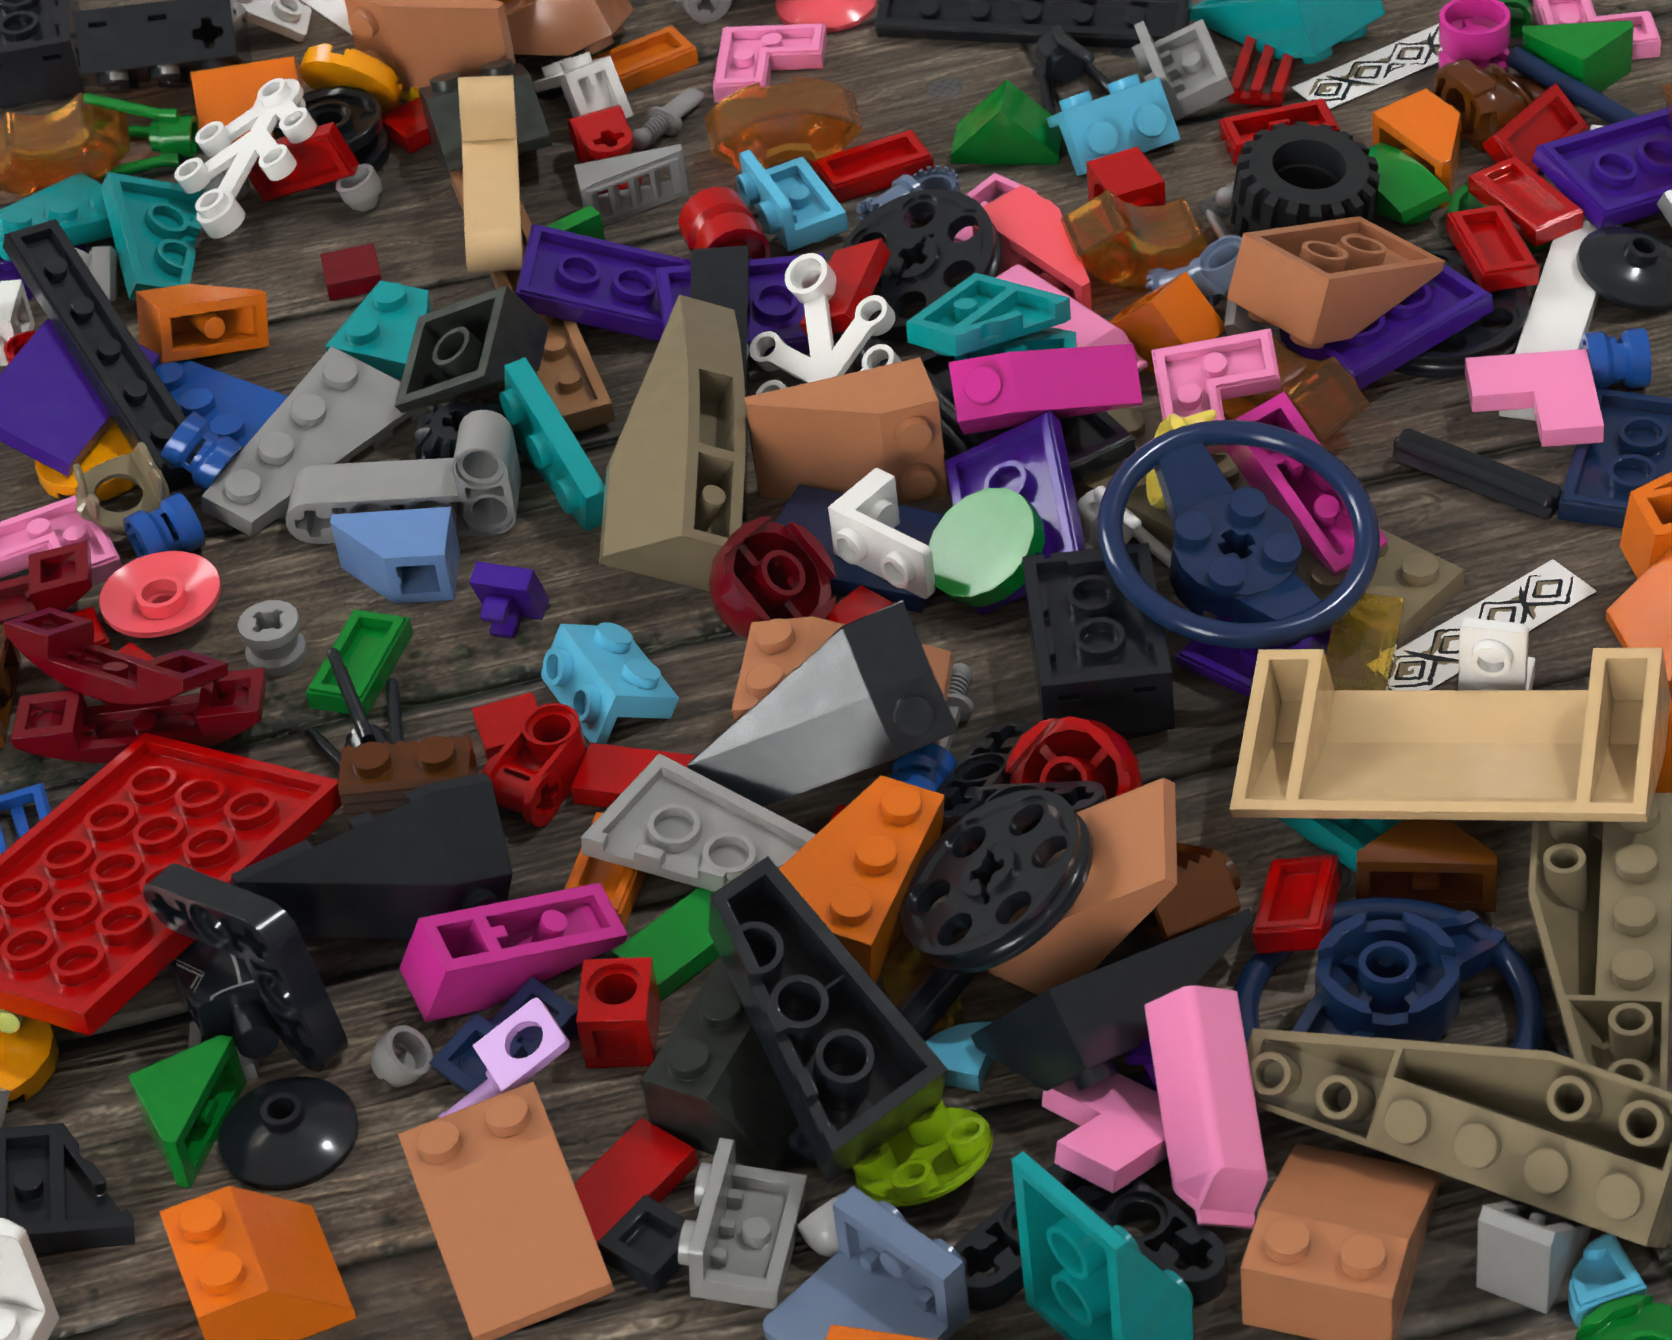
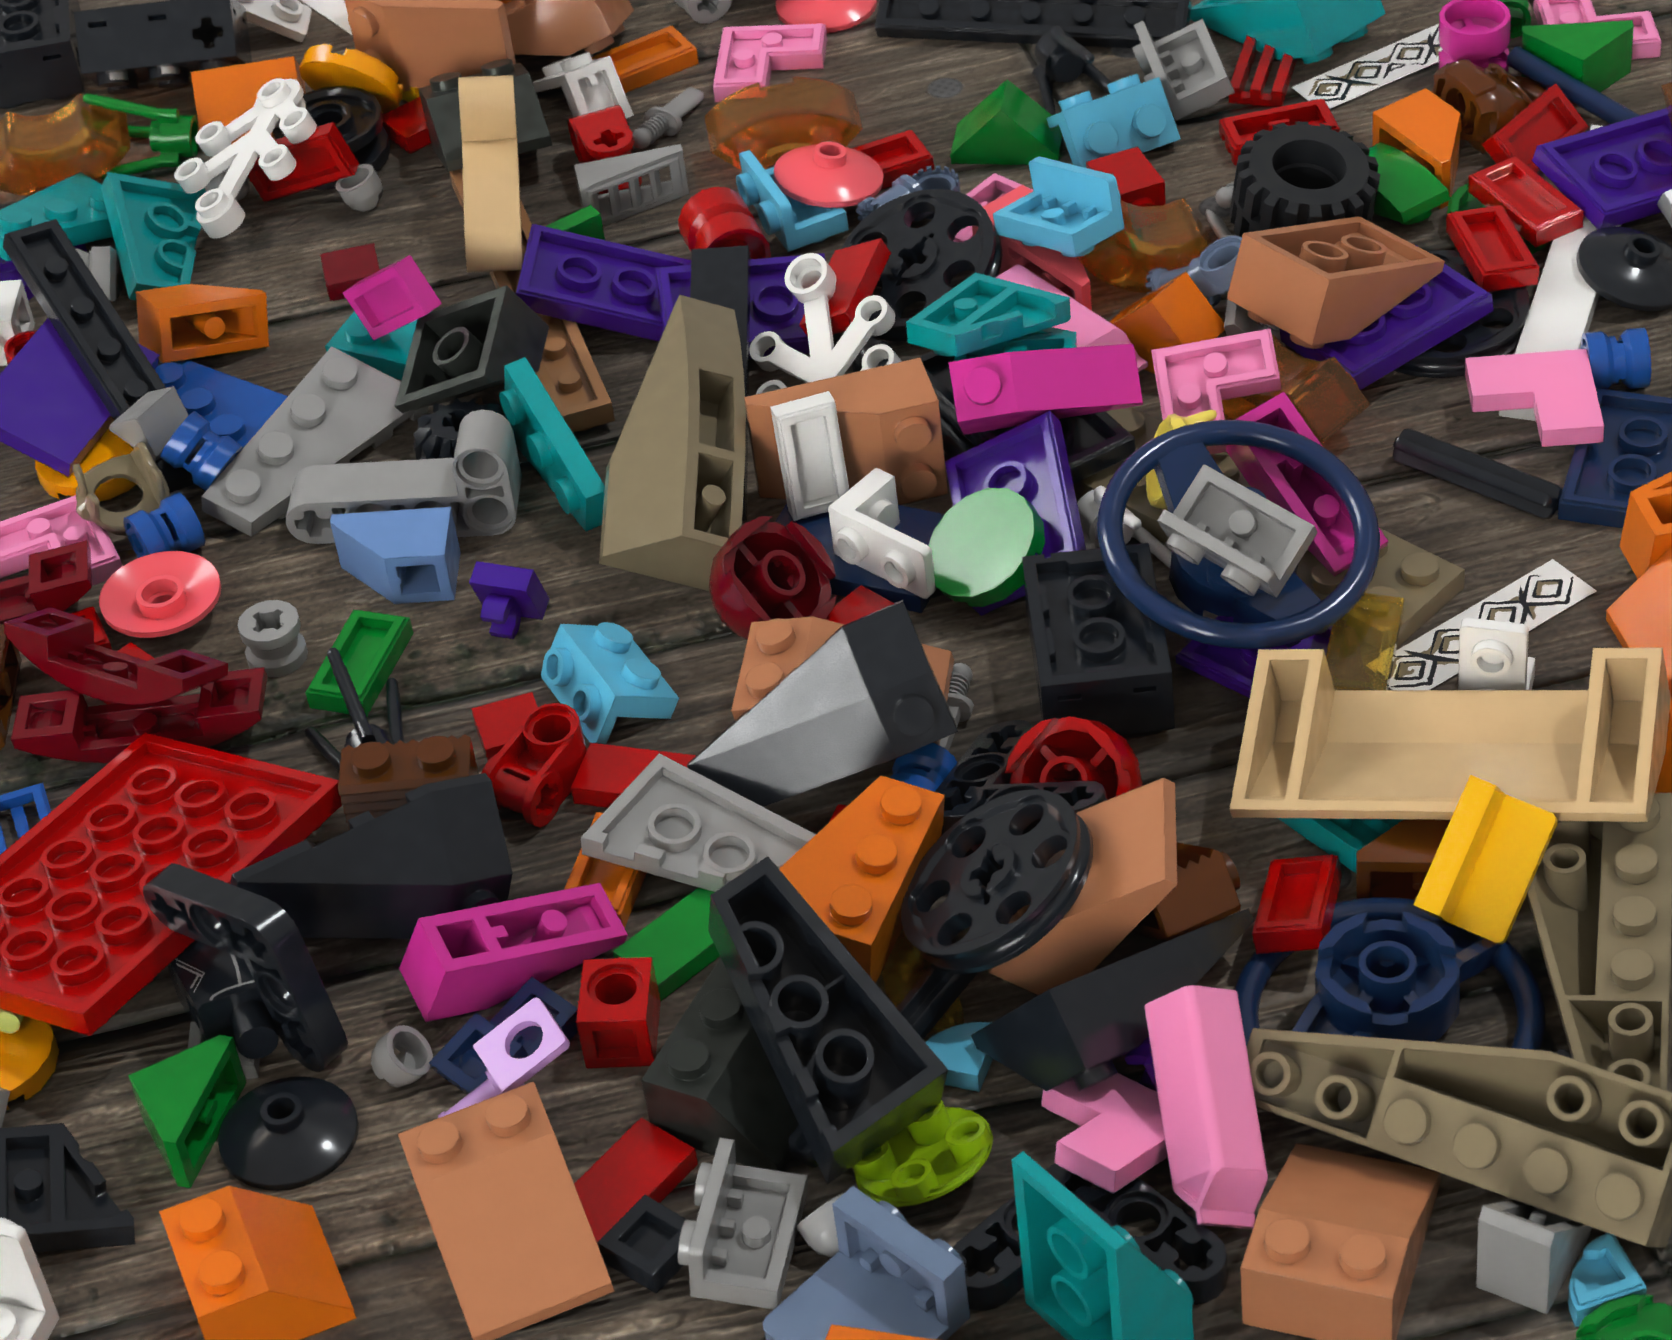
none -> light grey slope [109,386,189,462]
none -> dark pink tile [343,255,442,340]
none -> white tile [770,391,849,521]
none -> coral dish [773,142,884,208]
none -> medium azure bracket [993,156,1125,257]
none -> light grey bracket [1157,464,1318,598]
none -> yellow panel [1414,775,1558,945]

